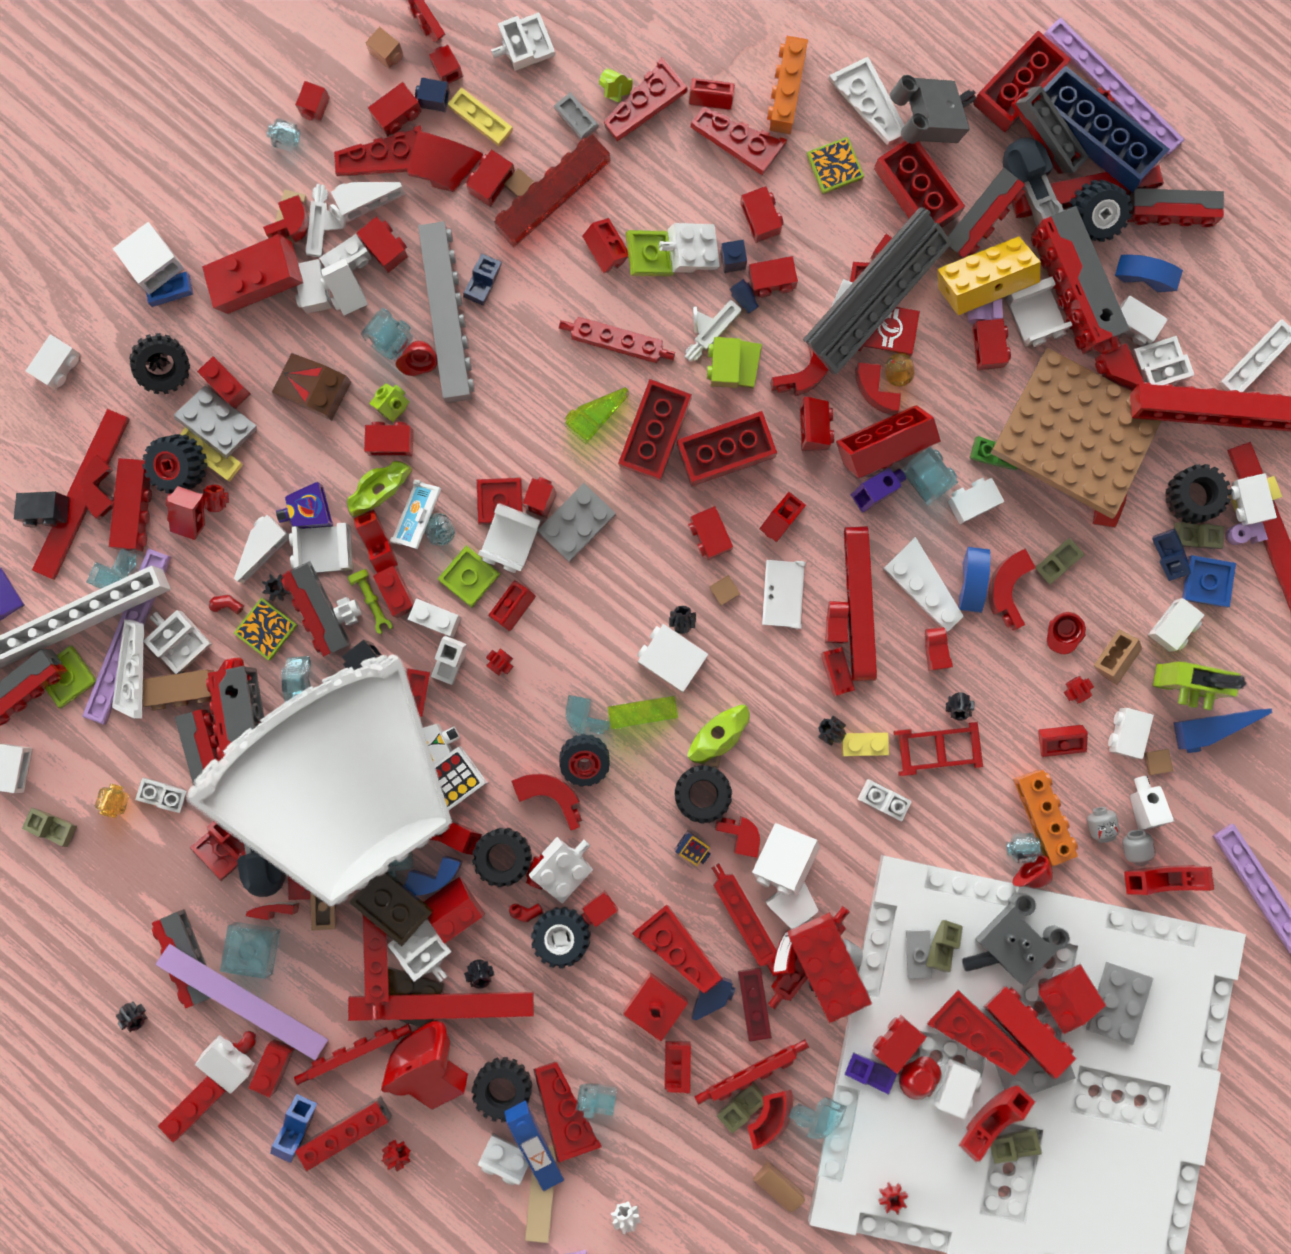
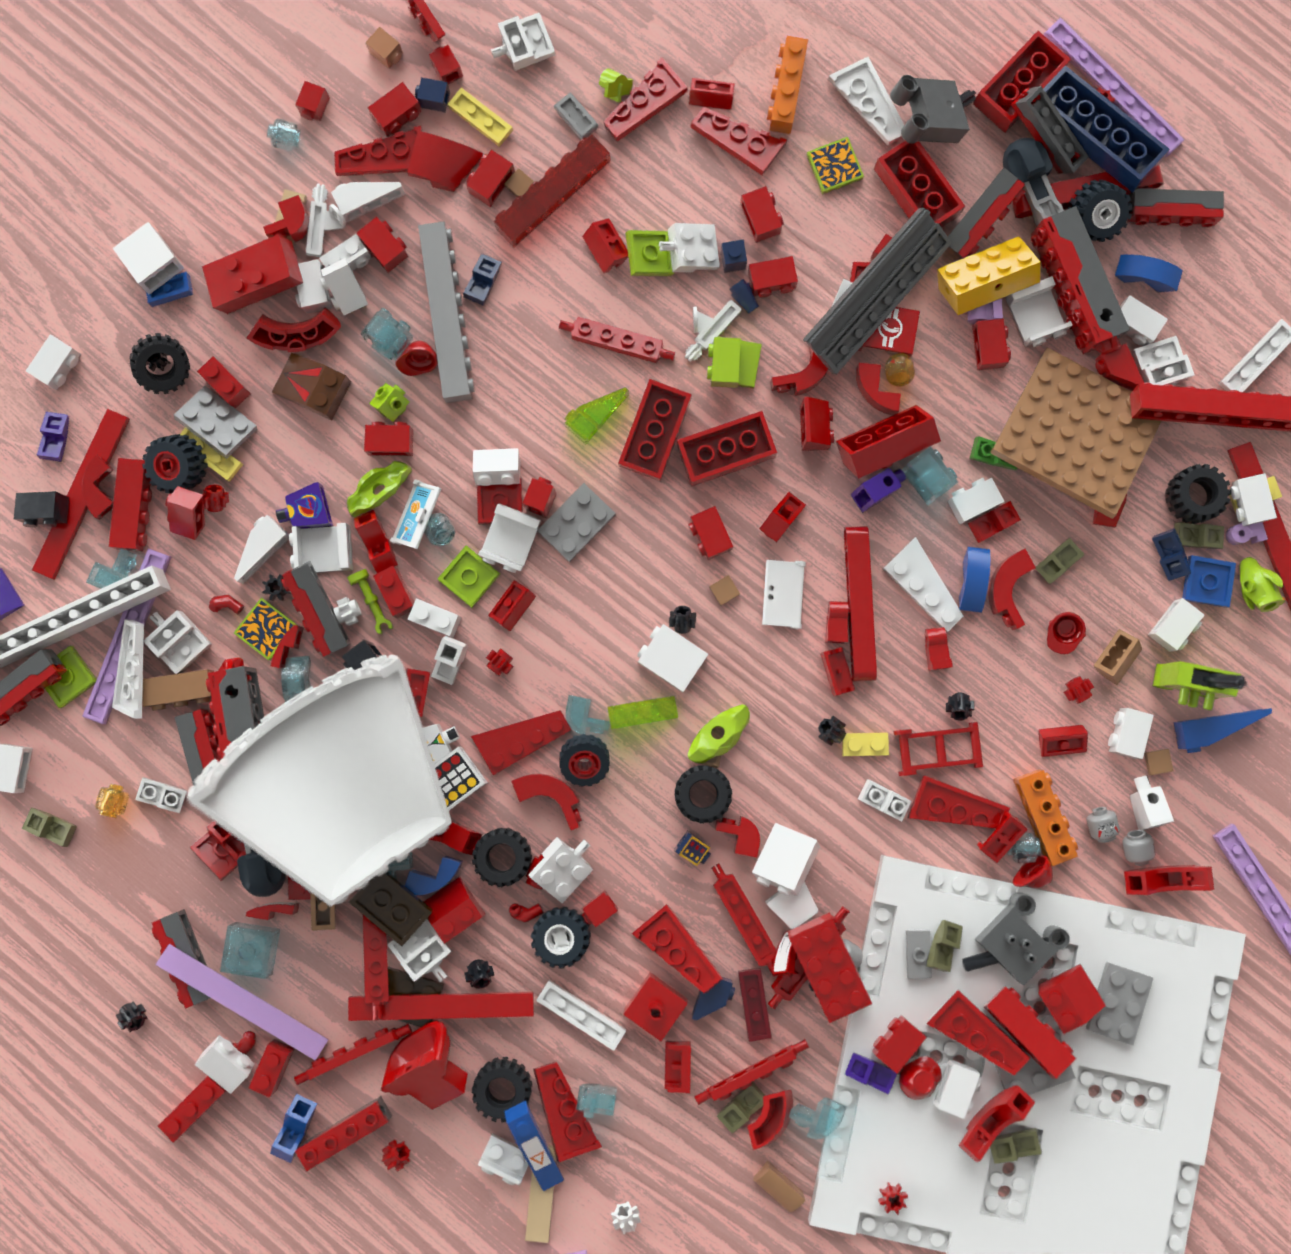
none -> slope [37,411,69,462]
none -> red brick [246,307,341,352]
none -> red slope [270,625,304,669]
none -> red wing [471,710,572,775]
none -> white brick [473,449,520,486]
none -> white plate [536,980,626,1051]
none -> red wing [908,775,1010,829]
none -> red slope [968,501,1021,543]
none -> red hinge [977,811,1028,863]
none -> lime animal [1239,557,1286,612]

